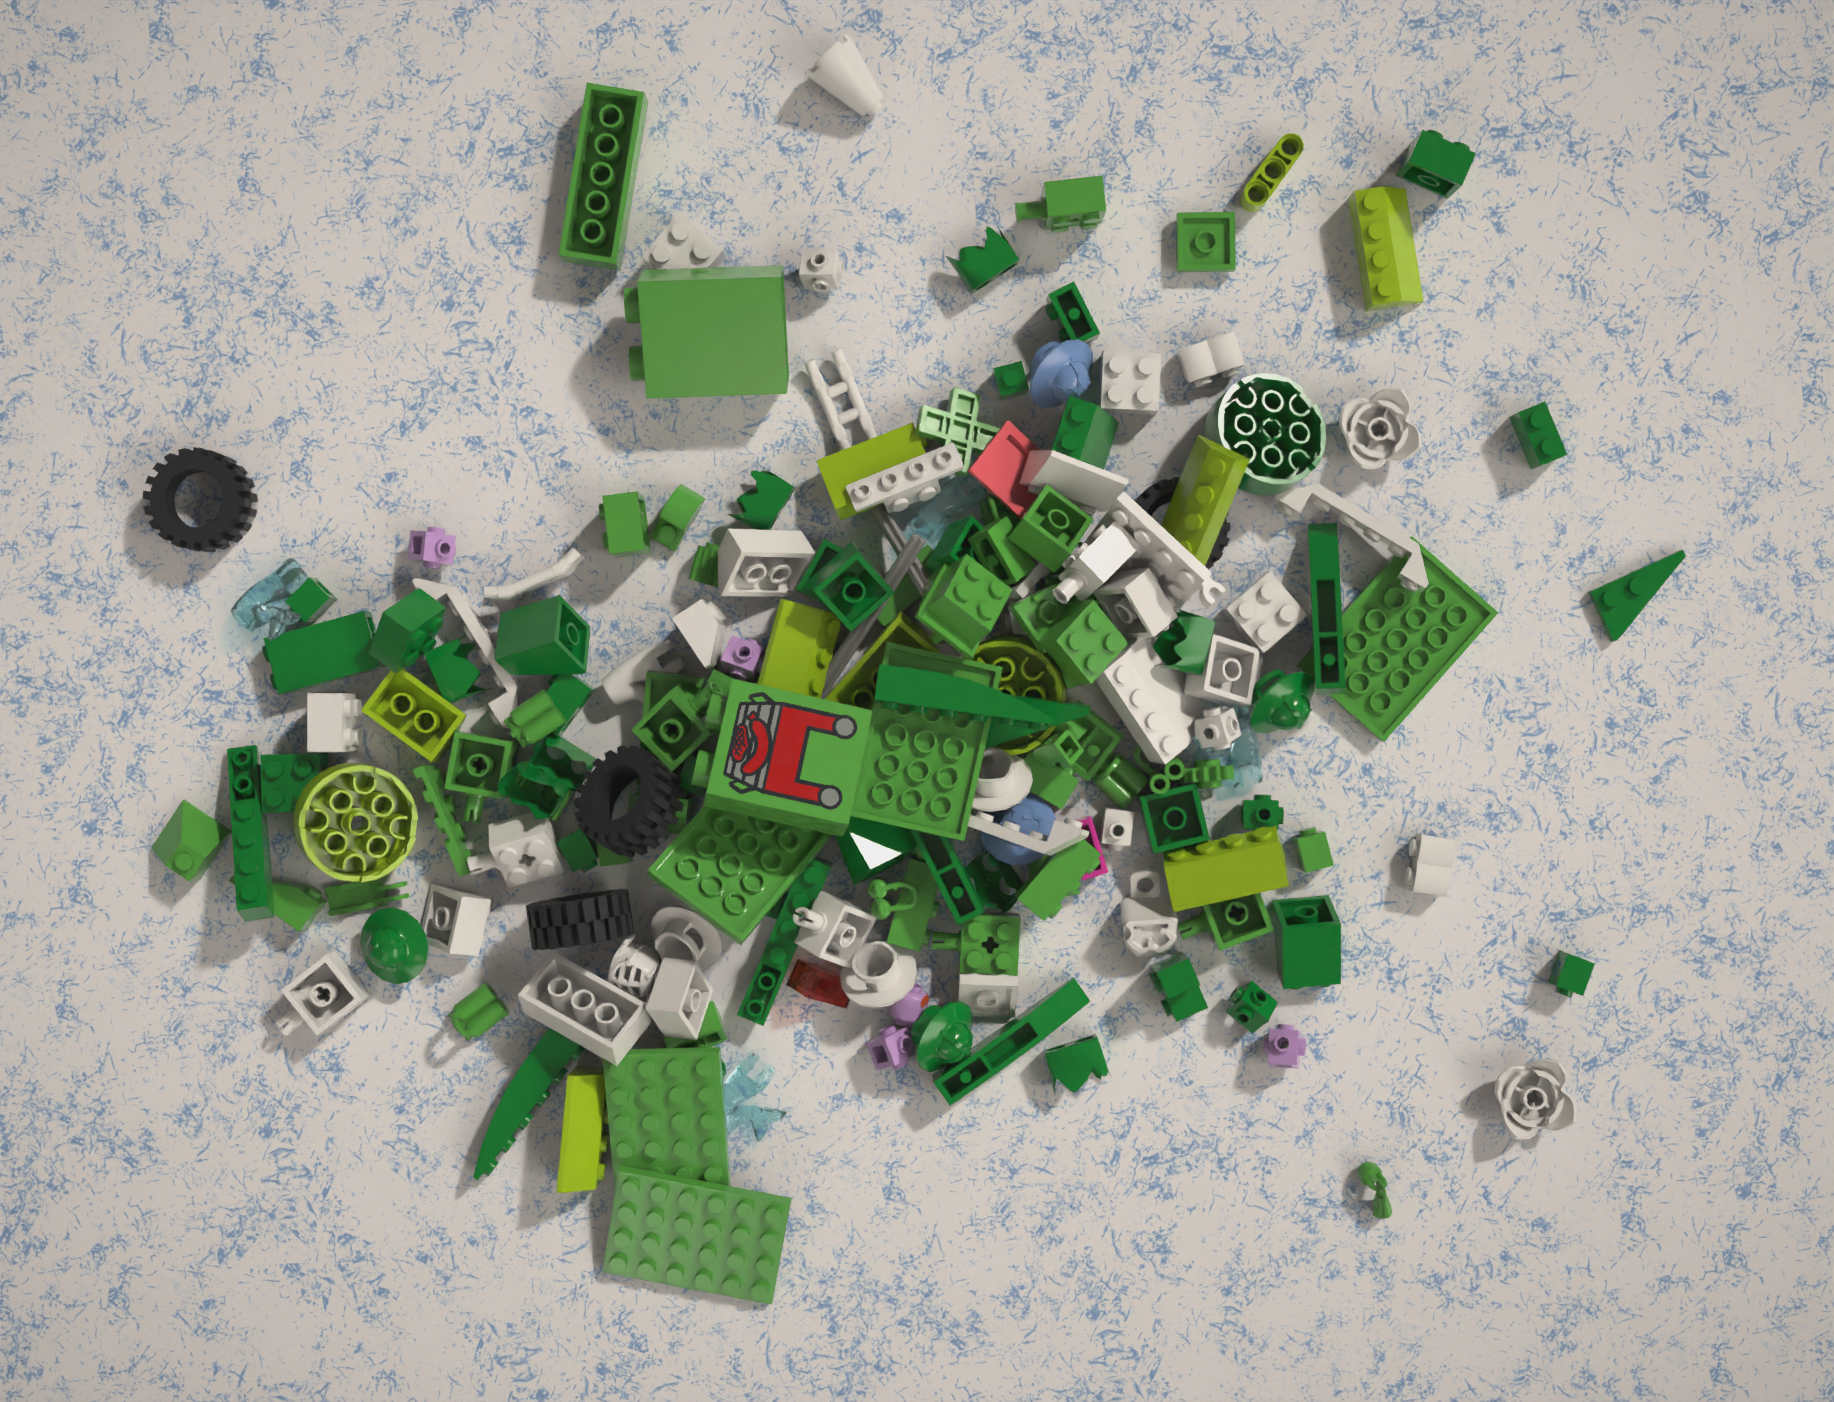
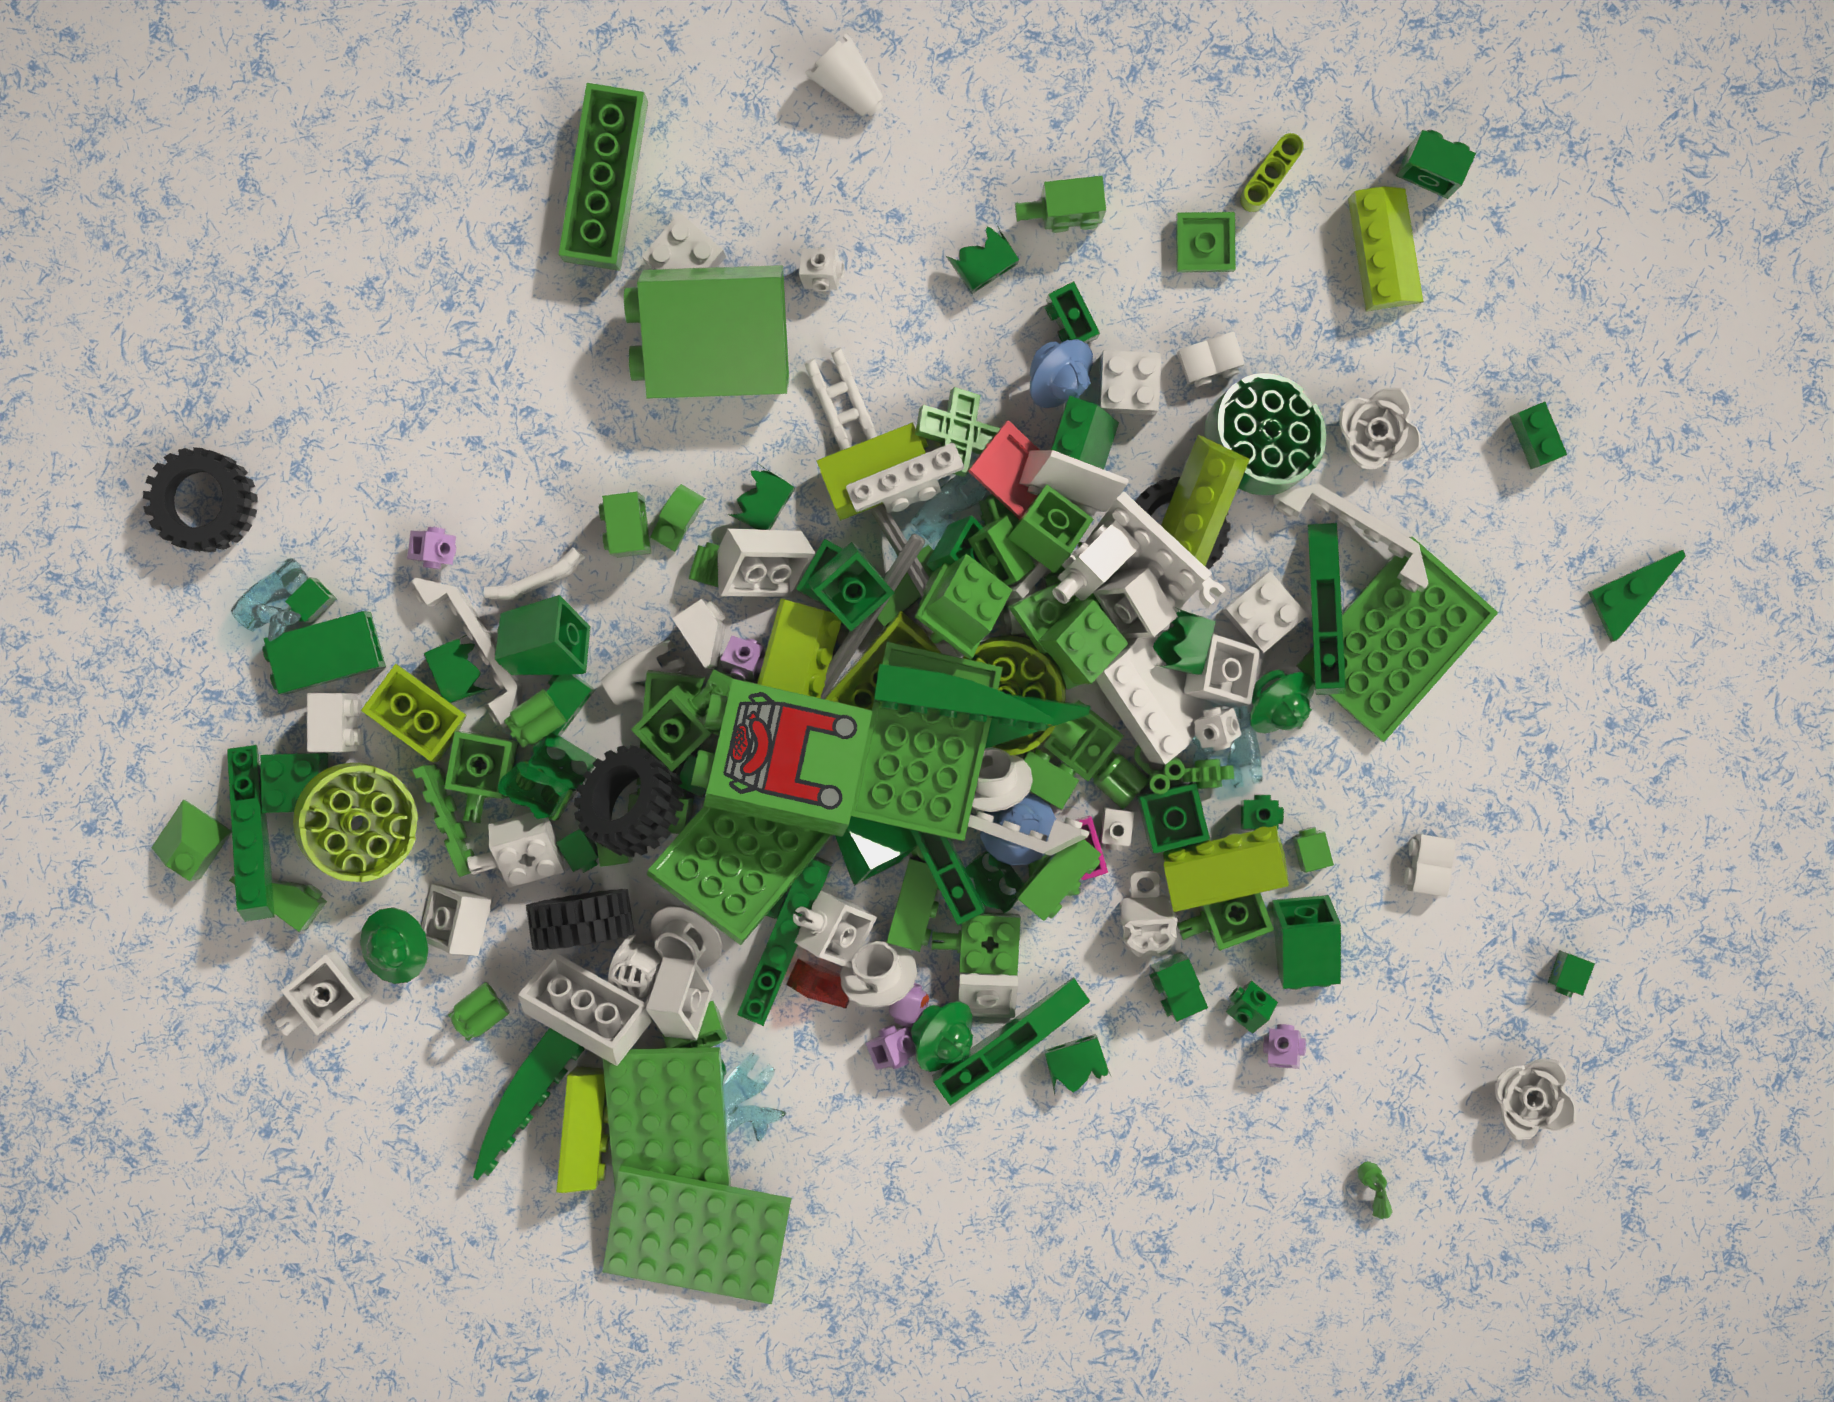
bright green arm [324,877,410,916] -> none
green brick [369,588,446,673] -> none
bright green piece [867,876,918,920] -> none
green brick [992,361,1029,401] -> none
bright green leg [1033,728,1084,769] -> none

